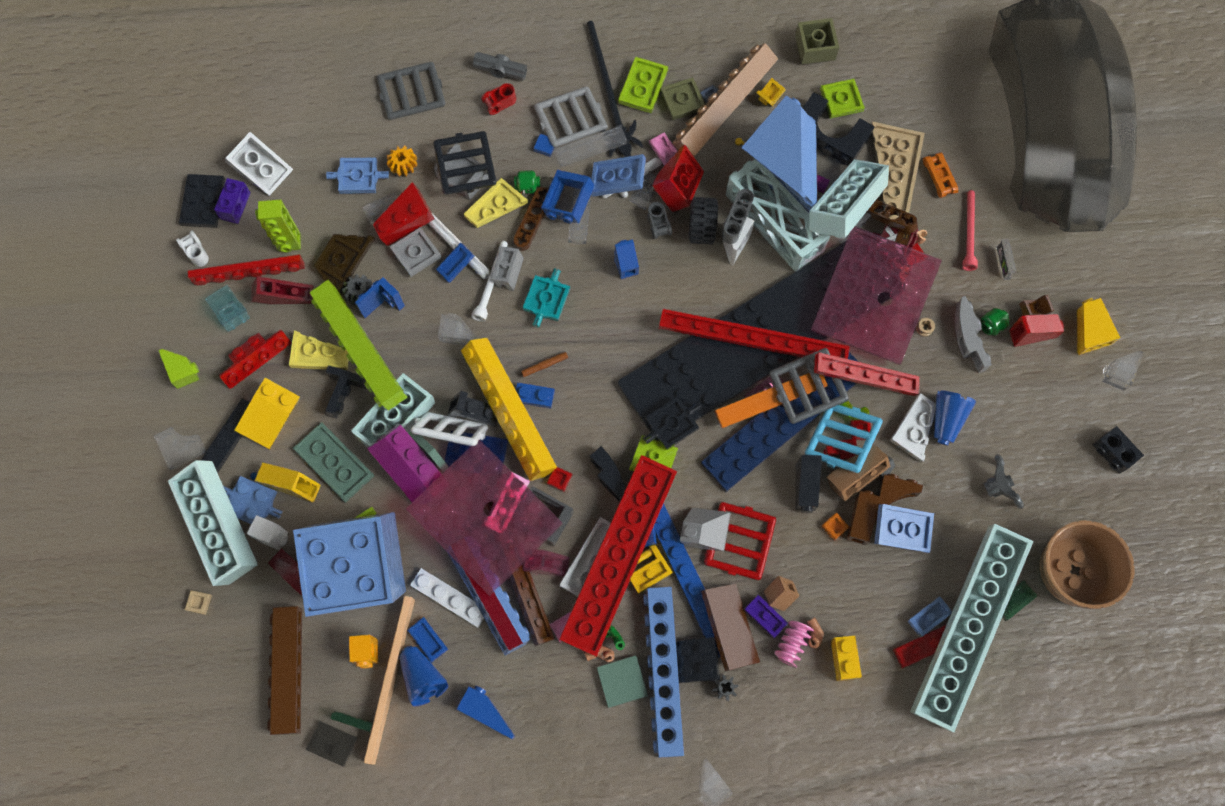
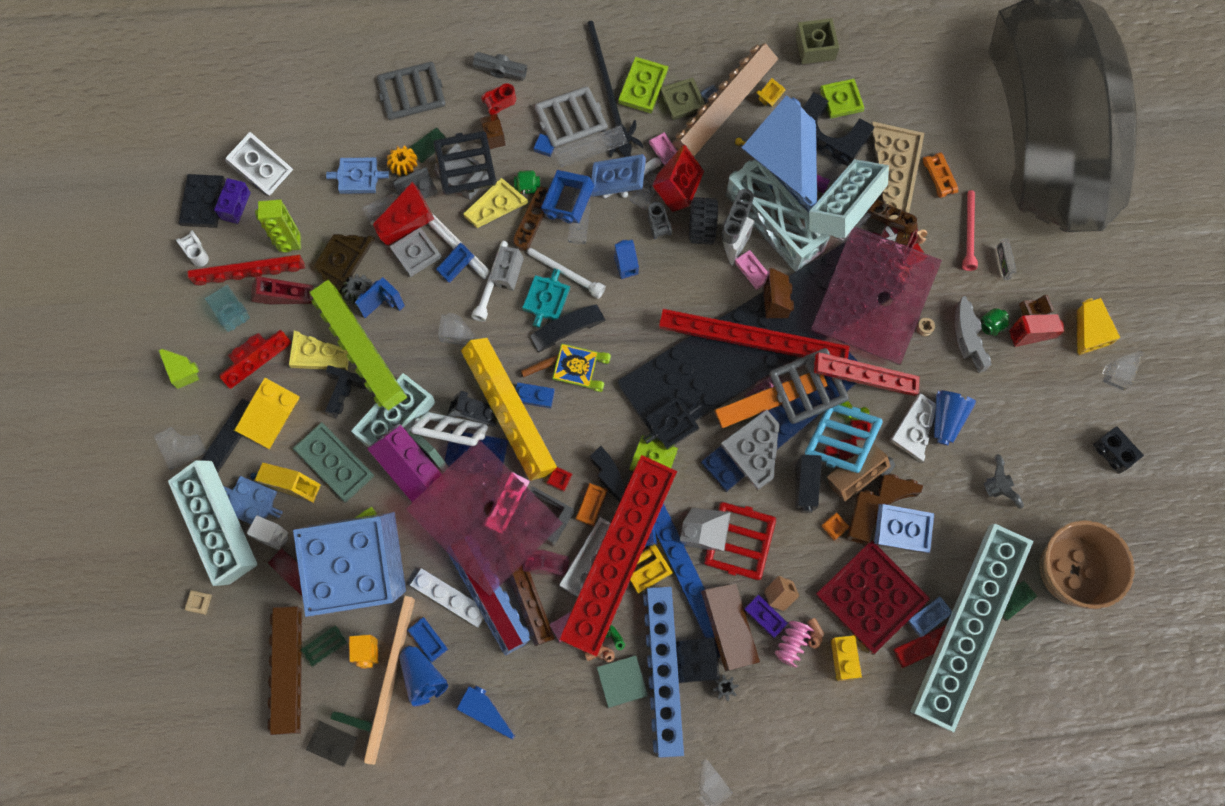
none -> clear green tile [301,625,348,667]
none -> dark grey bracket [393,167,438,199]
none -> clear green plate [409,127,447,163]
none -> reddish brown slope [480,114,506,149]
none -> white piece [527,248,606,299]
none -> black slope [530,304,606,352]
none -> flag [553,344,611,392]
none -> orange tile [576,483,608,527]
none -> light grey plate [721,410,779,491]
none -> bright pink plate [734,250,768,290]
none -> reddish brown slope [763,268,794,318]
none -> dark red plate [815,540,930,655]

